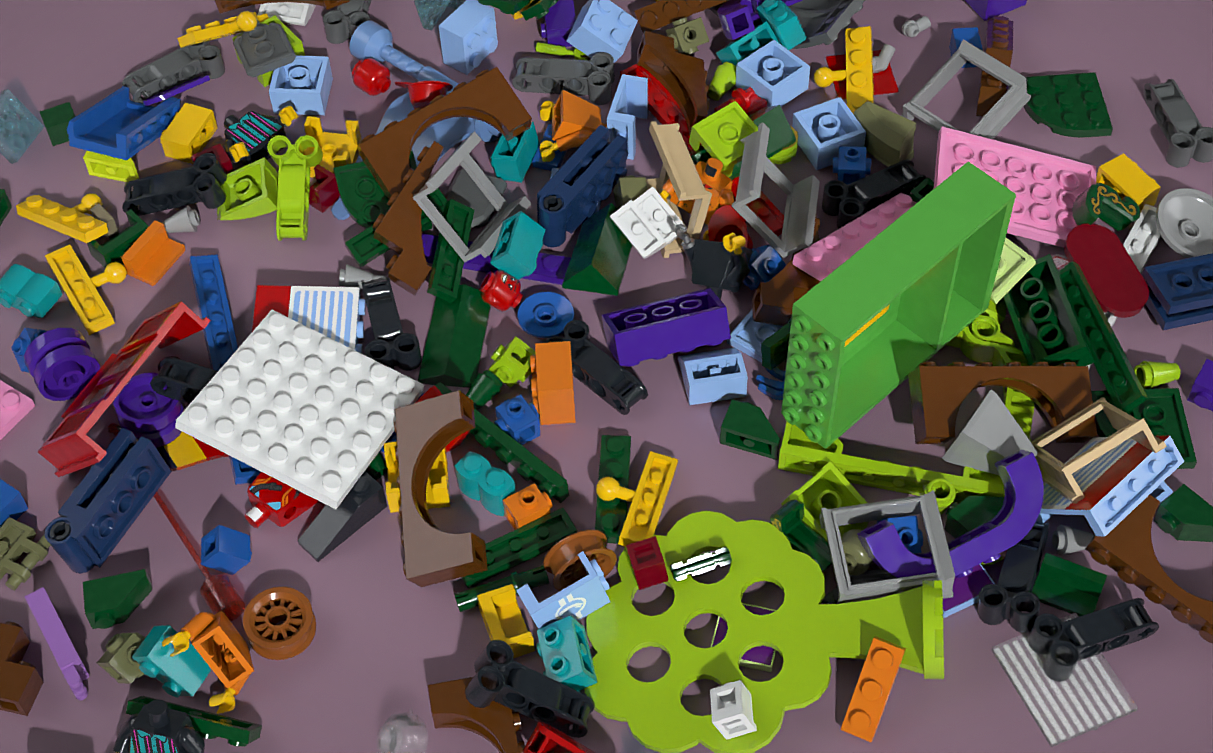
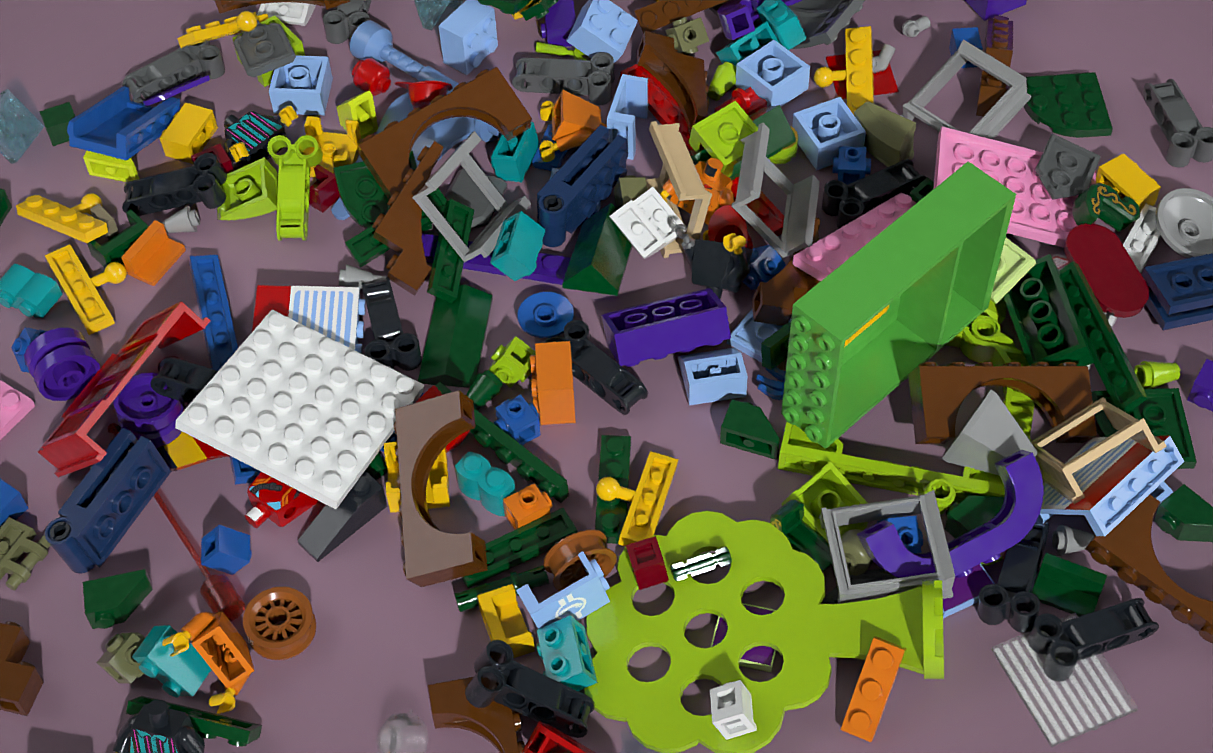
medium lavender hinge [24,587,90,700] -> none
red head [479,270,523,312] -> none
none -> neon yellow slope [336,91,378,139]
none -> dark grey tile [1035,133,1101,200]

